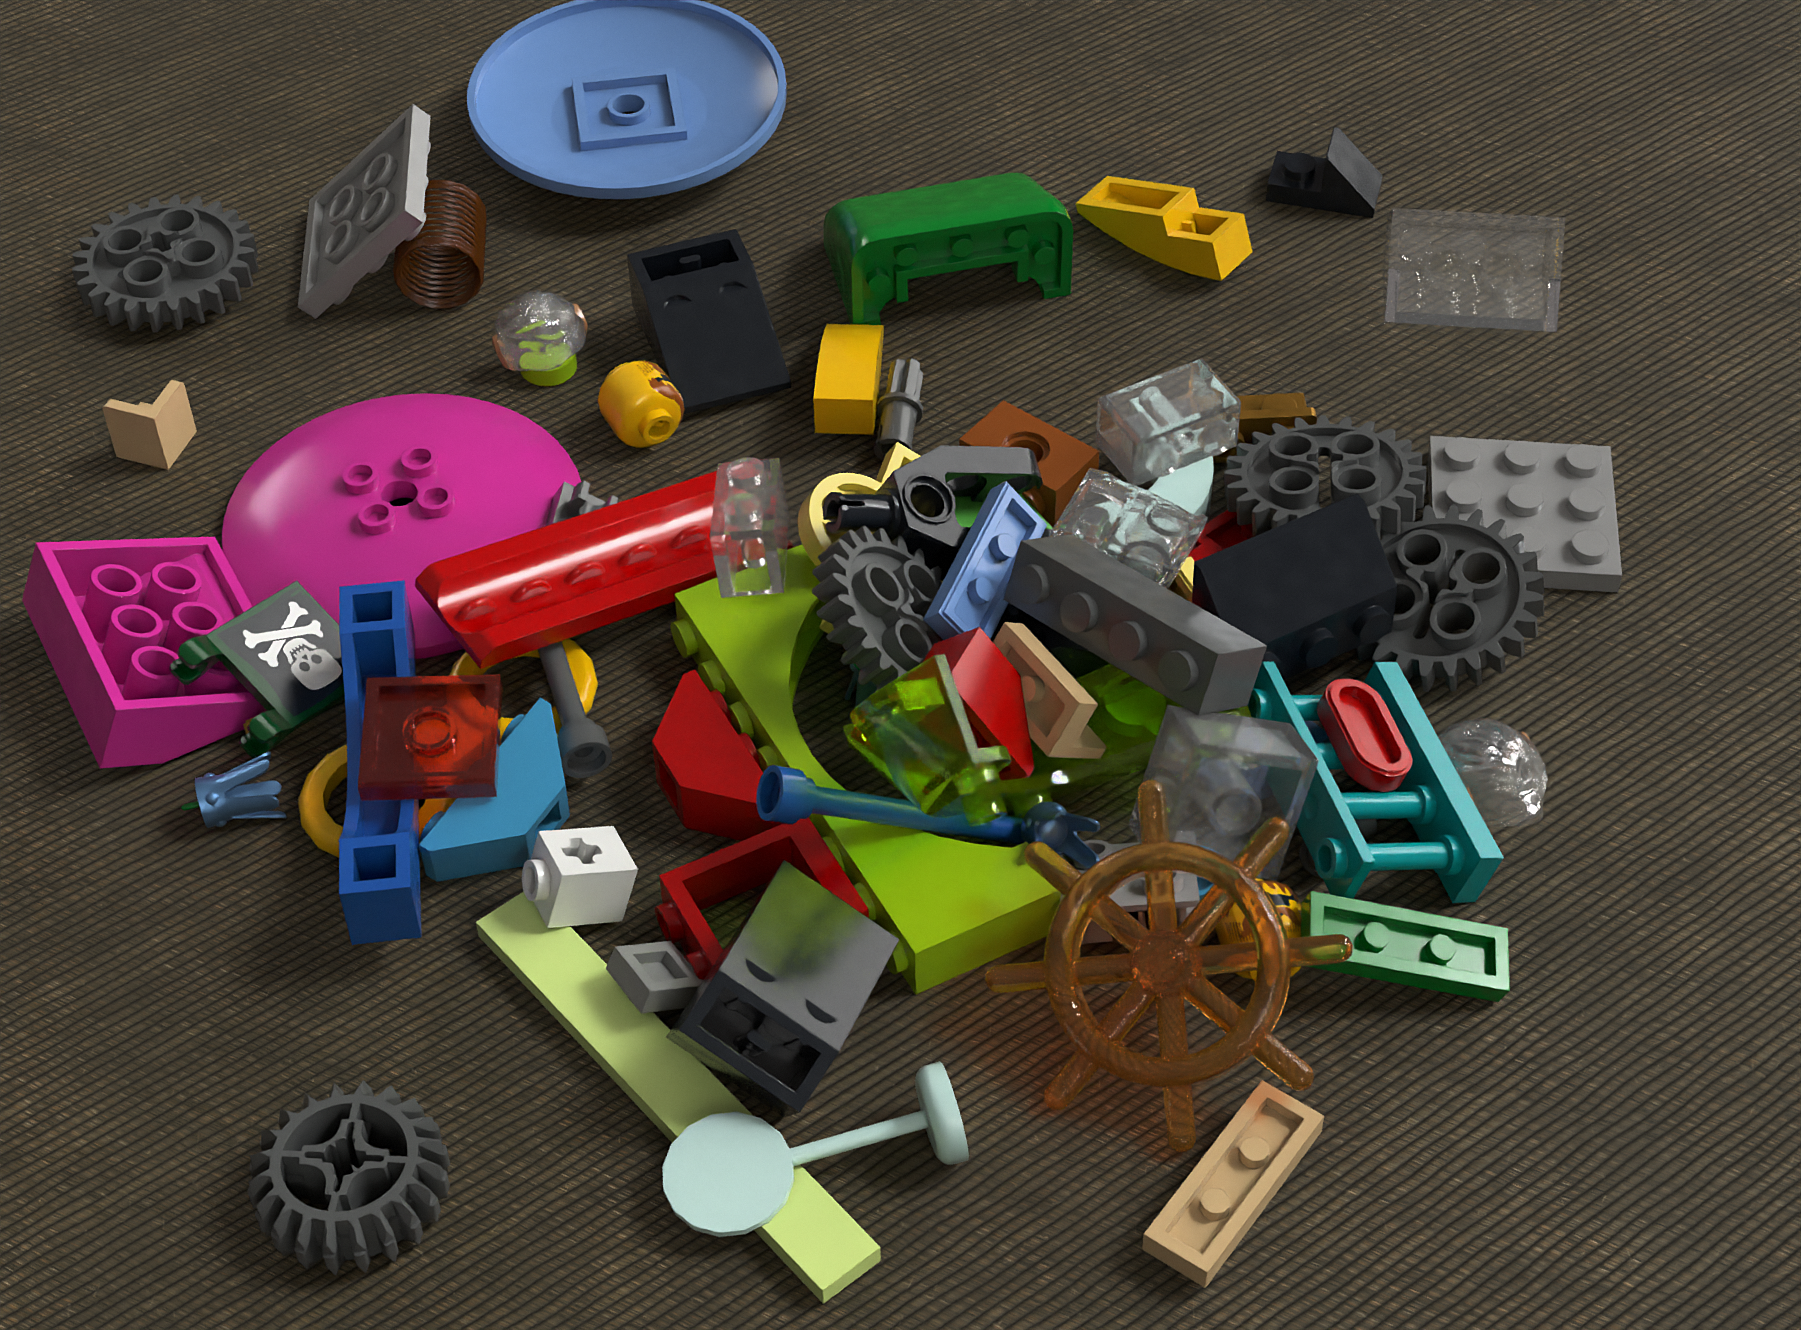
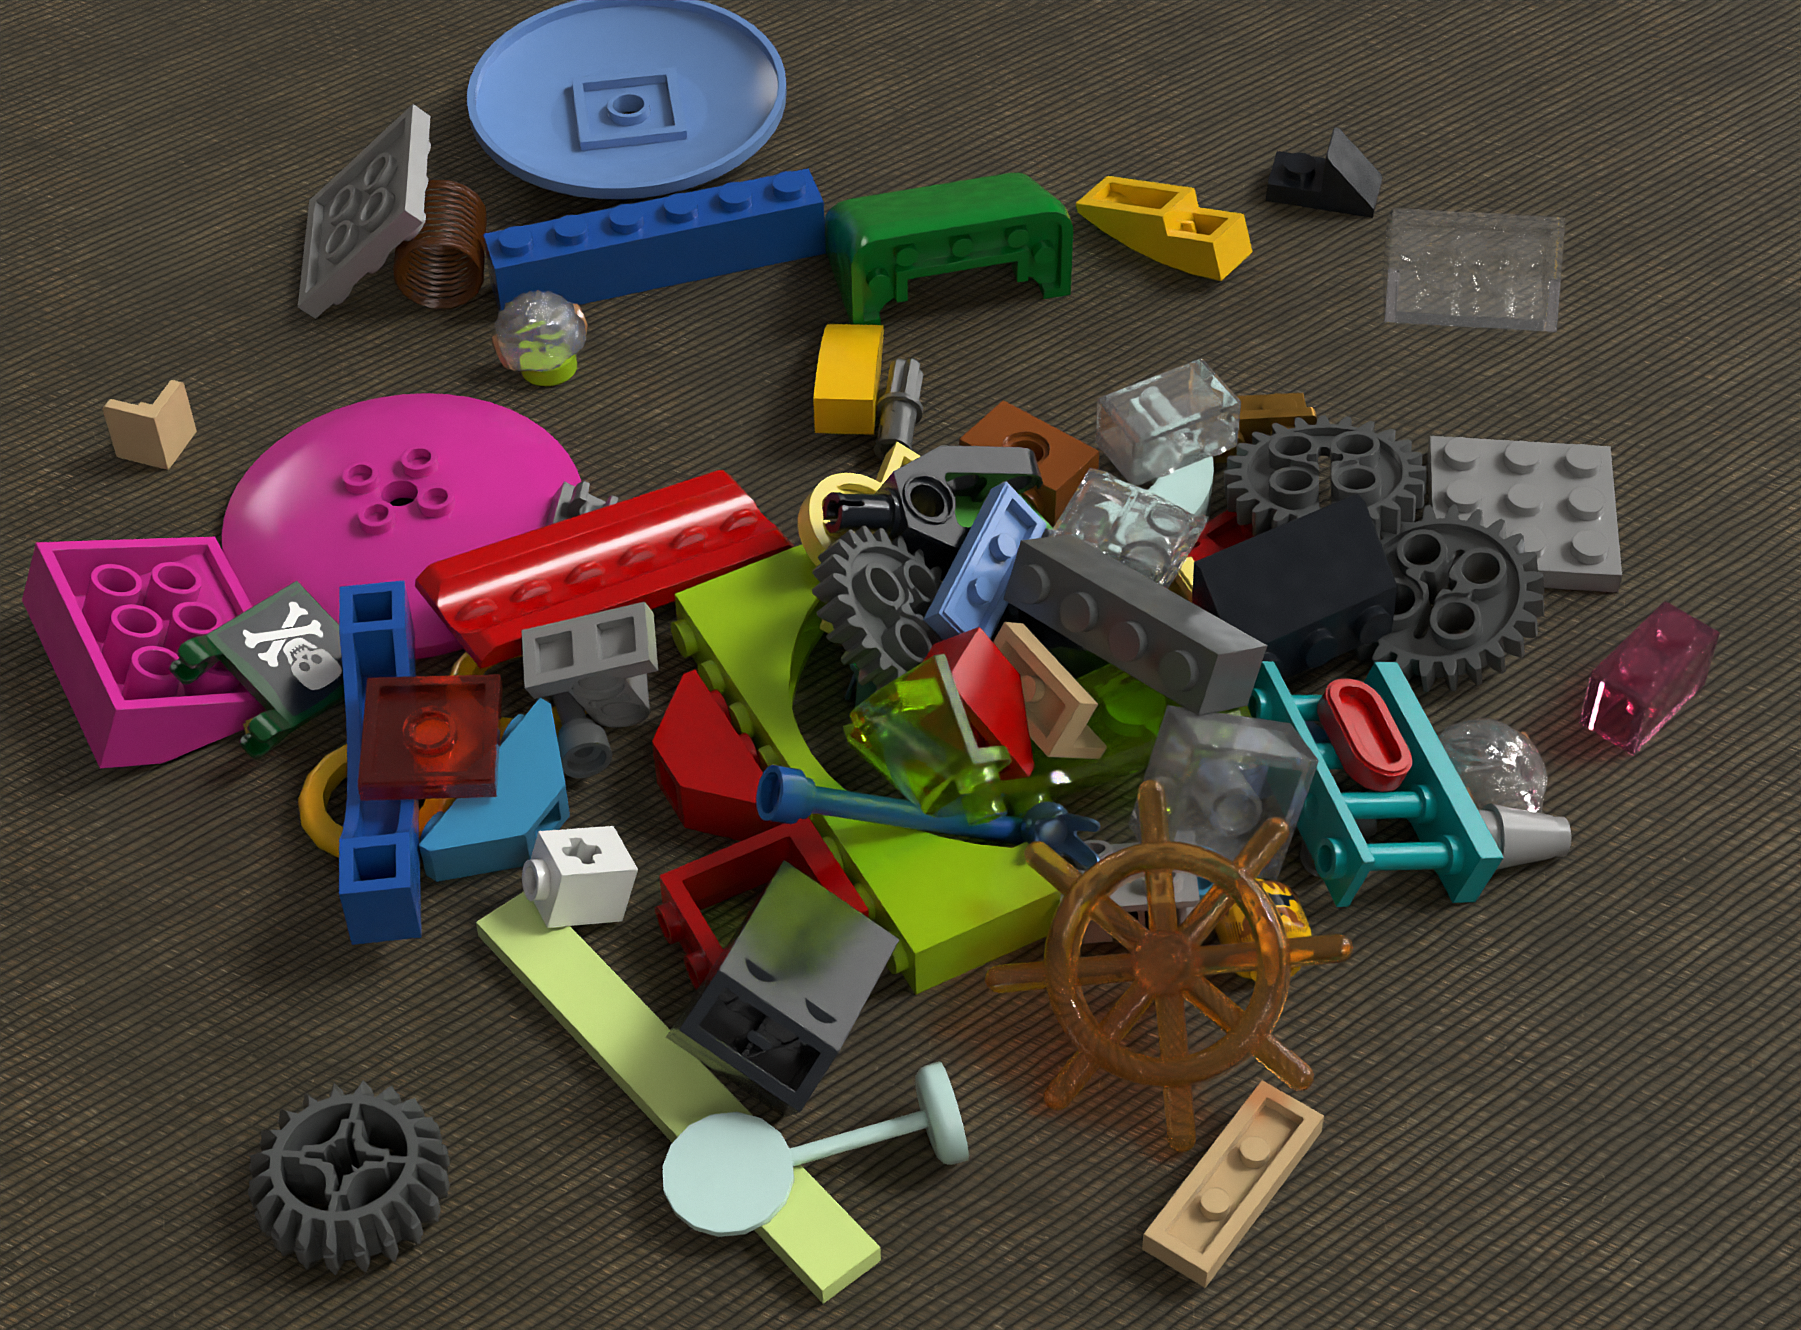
dark grey gear [72,194,259,333] -> none
flat silver piece [181,751,287,828] -> none
yellow head [597,360,685,448] -> none
light grey plate [606,941,703,1013] -> none
black slope [627,229,791,414] -> none
clear brick [710,457,790,598] -> none
plate [1300,891,1510,1002] -> none
none -> blue brick [483,168,826,321]
none -> light grey tile [522,602,658,727]
none -> light grey cone [1478,803,1571,870]
none -> clear pink brick [1579,601,1720,756]

